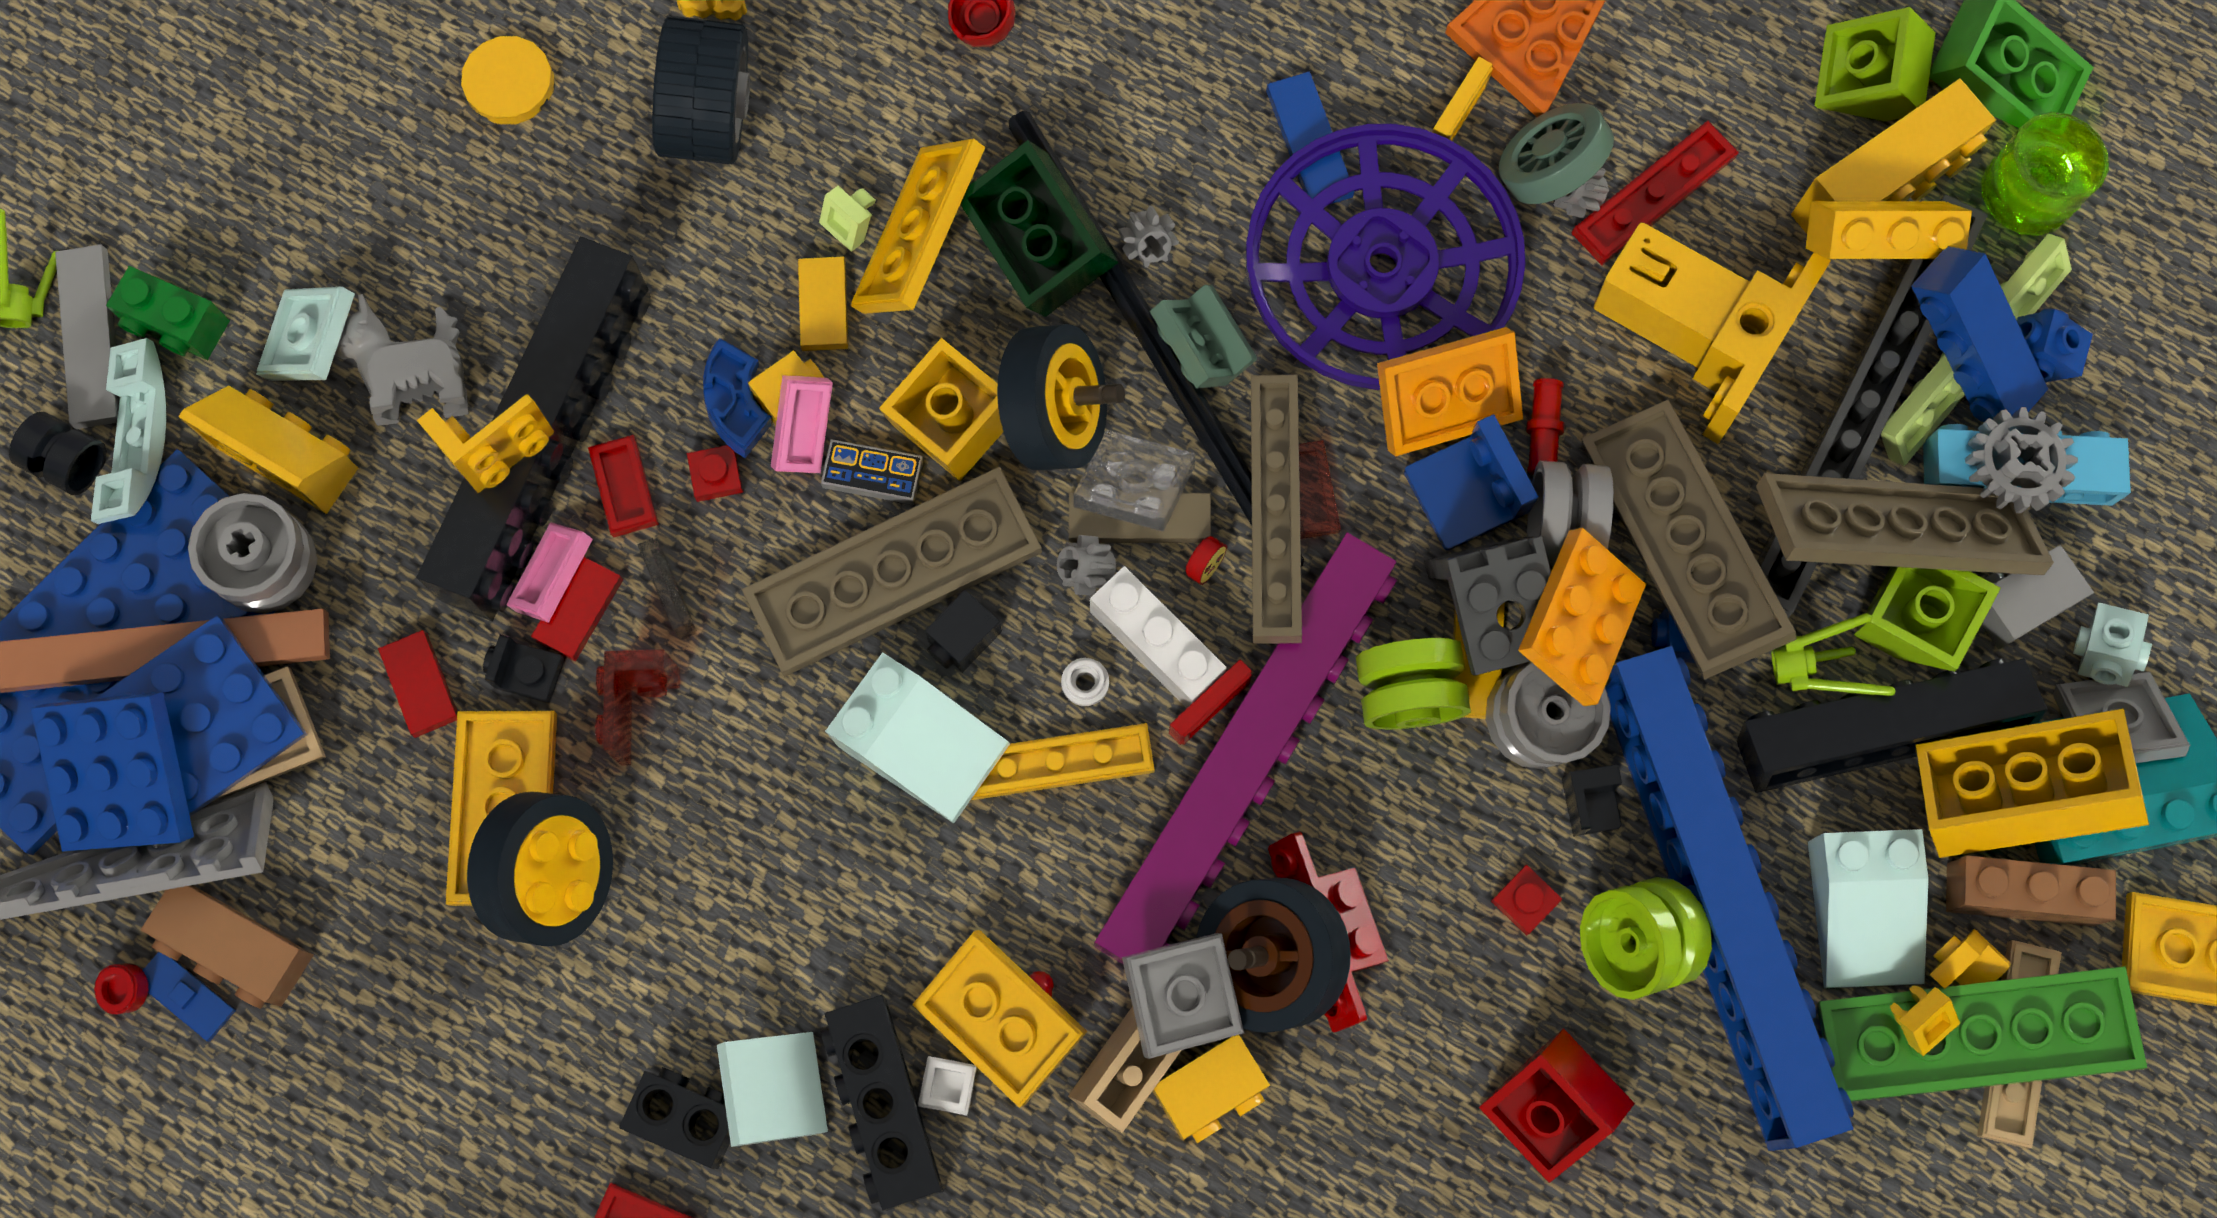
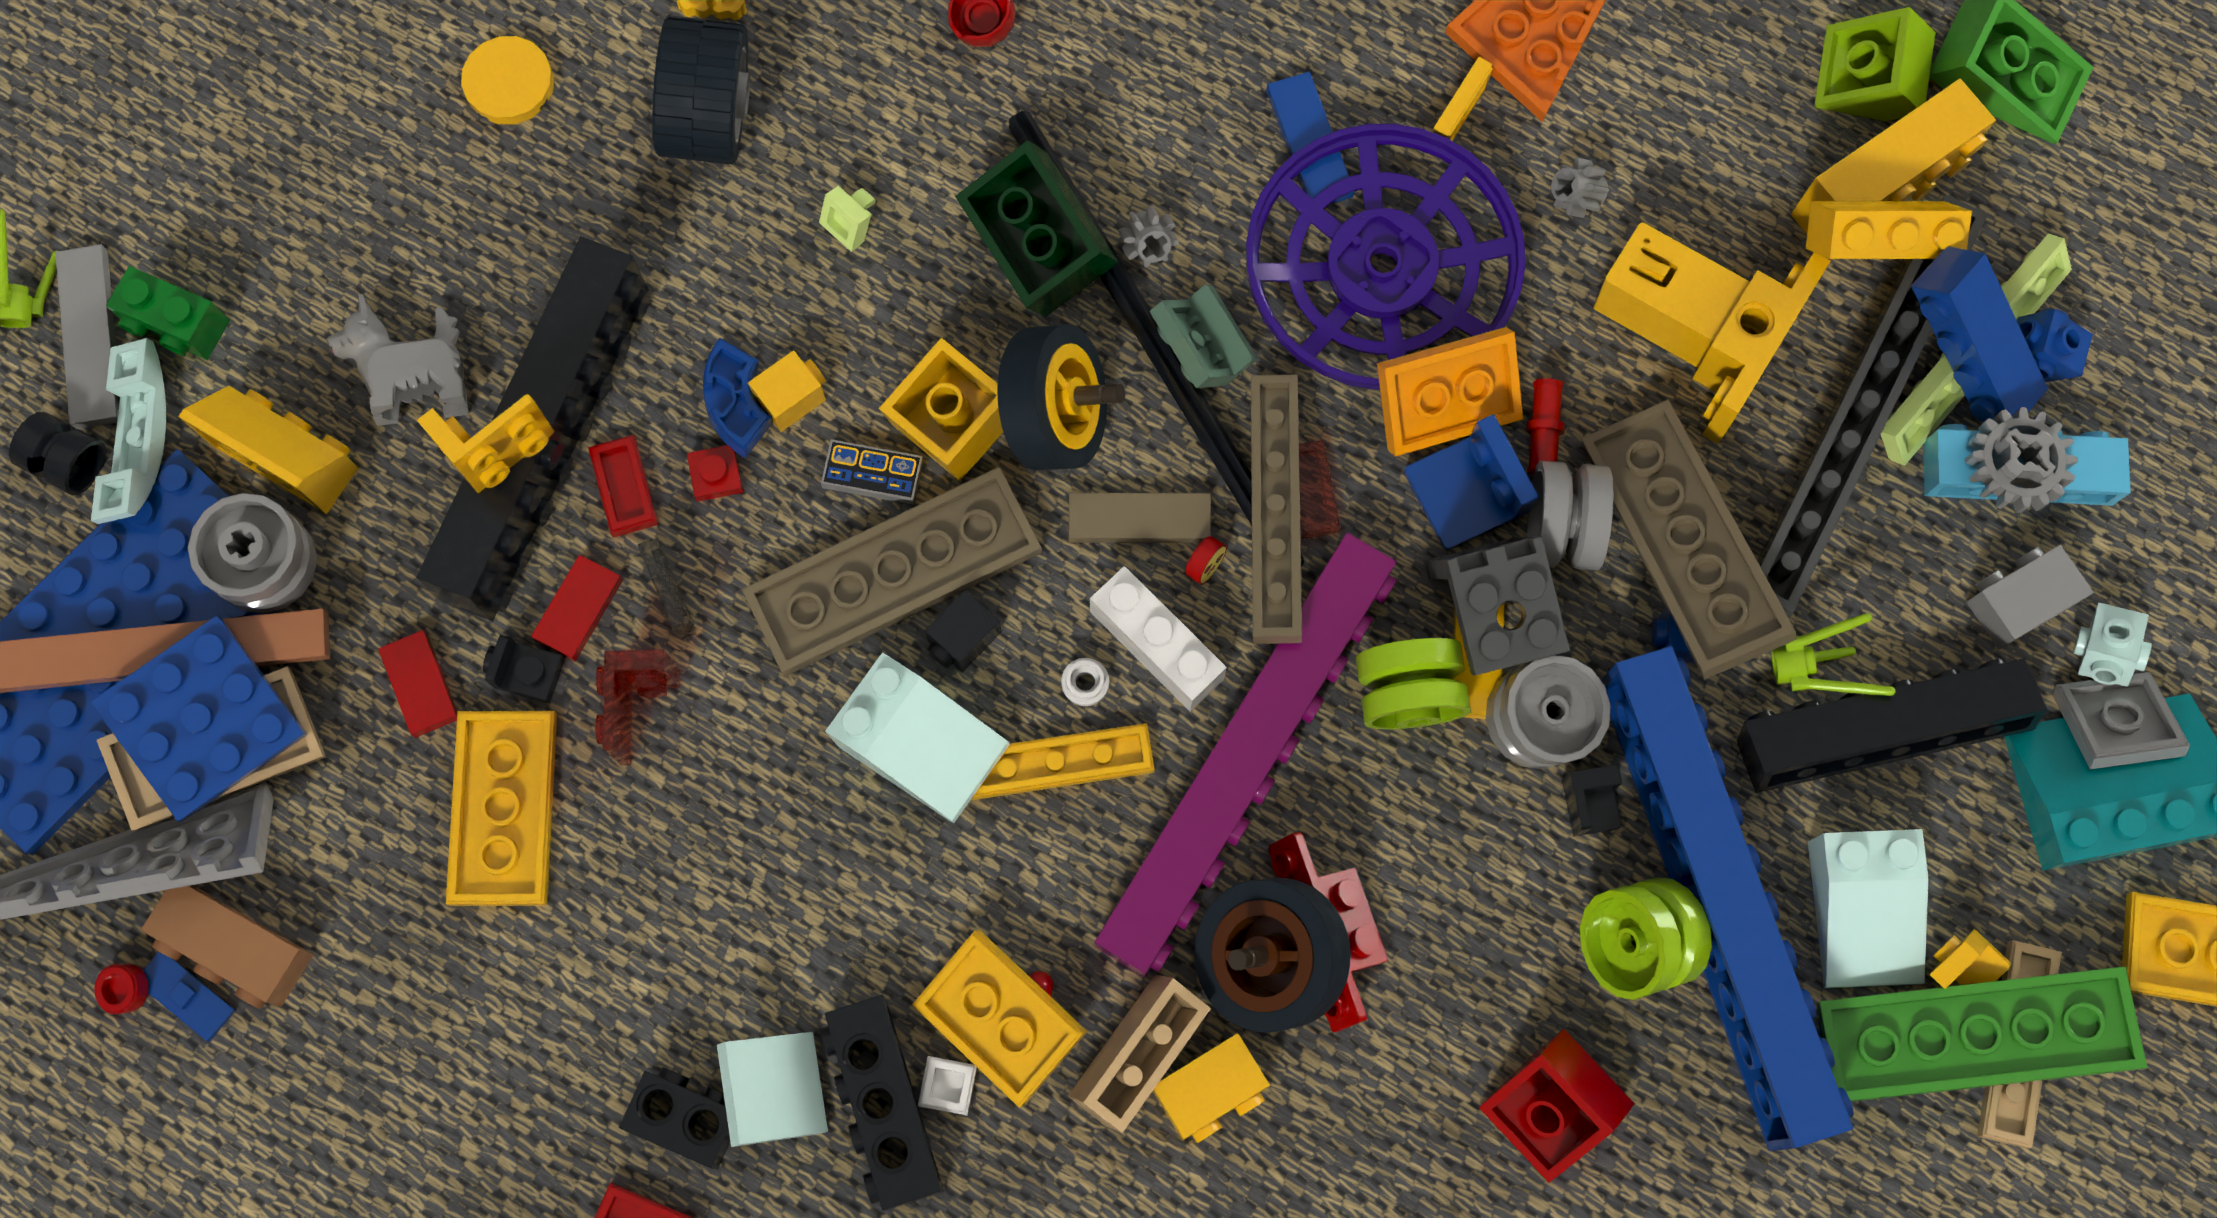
blue plate [30,692,194,852] -> none
light aqua tile [256,287,355,381] -> none
wheel [467,792,613,946] -> none
bright pink tile [506,522,593,623] -> none
bright pink tile [771,375,833,473] -> none
yellow tile [798,256,848,351] -> none
yellow tile [851,138,985,314] -> none
light grey gear [1057,535,1116,596] -> none
clear plate [1073,430,1196,532] -> none
light grey tile [1122,933,1244,1059] -> none
red tile [1169,659,1252,745] -> none
red plate [1491,864,1562,936] -> none
sand green wheel [1498,103,1614,204] -> none
light orange plate [1518,527,1646,706] -> none
red tile [1571,121,1739,266] -> none
dark tan plate [1756,473,2054,575] -> none
lime slope [1854,567,2001,672] -> none
yellow tile [1890,985,1960,1057] -> none
yellow brick [1916,708,2149,858] -> none
medium nougat brick [1946,855,2116,927] -> none
clear neon green wheel [1981,112,2109,236] -> none

